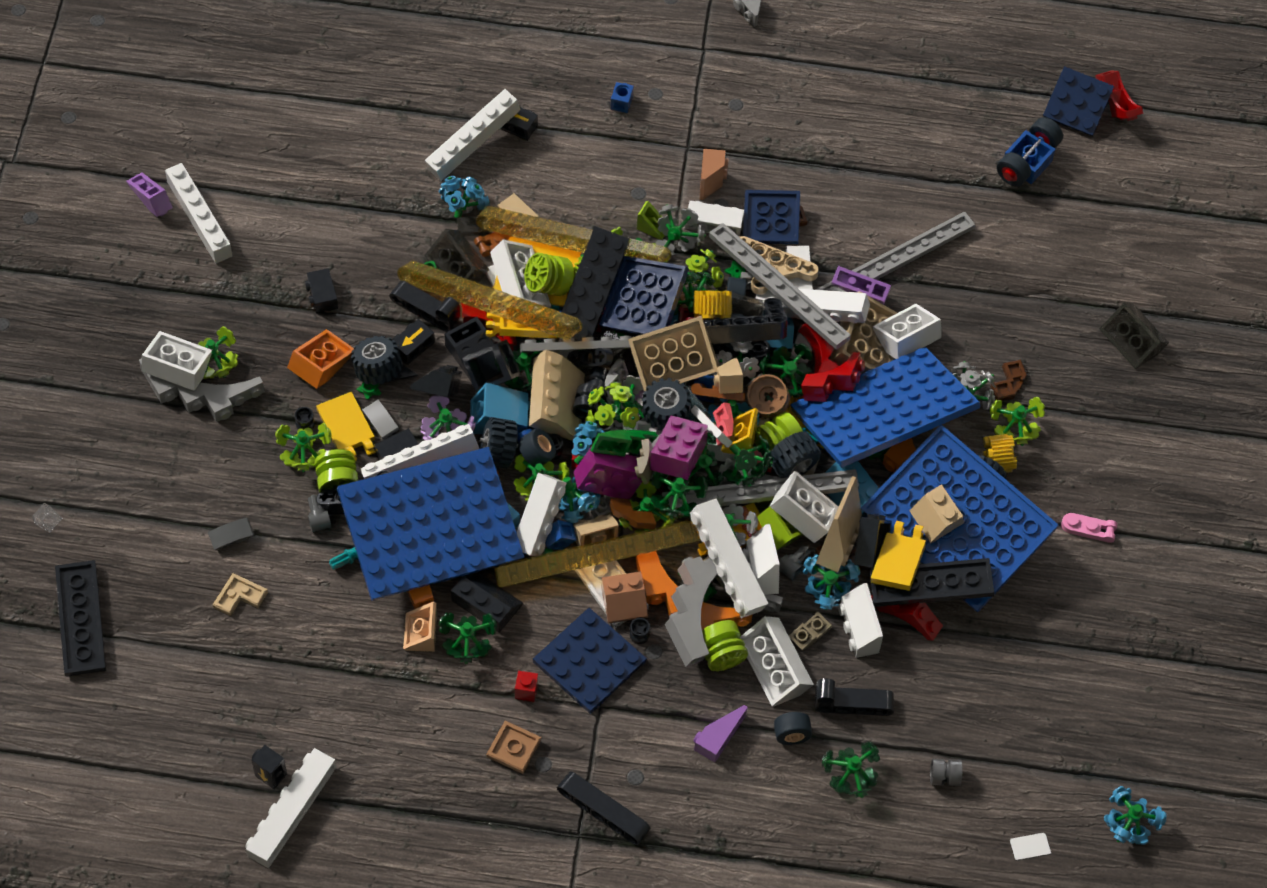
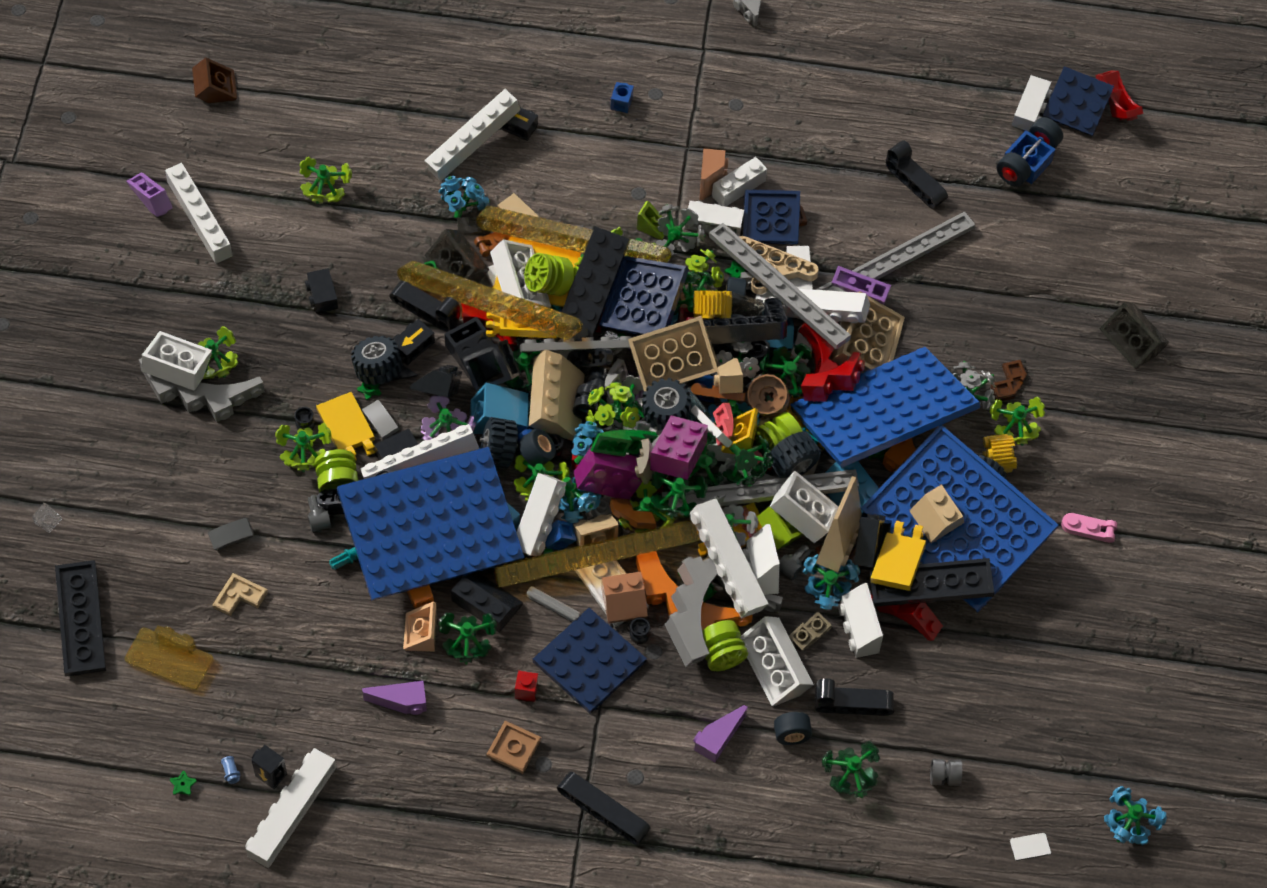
orange slope [287,329,354,389] -> none
white slope [873,304,941,359] -> none
none -> clear yellow bracket [125,625,213,690]
none -> green plate [170,771,197,796]
none -> reddish brown slope [192,57,237,103]
none -> medium blue pin [221,756,241,784]
none -> lime plant [300,157,352,204]
none -> medium lavender slope [362,681,427,715]
none -> light grey axle [527,586,581,622]
none -> white brick [712,157,767,207]
none -> black beam [886,140,948,209]
none -> white brick [1012,75,1052,131]

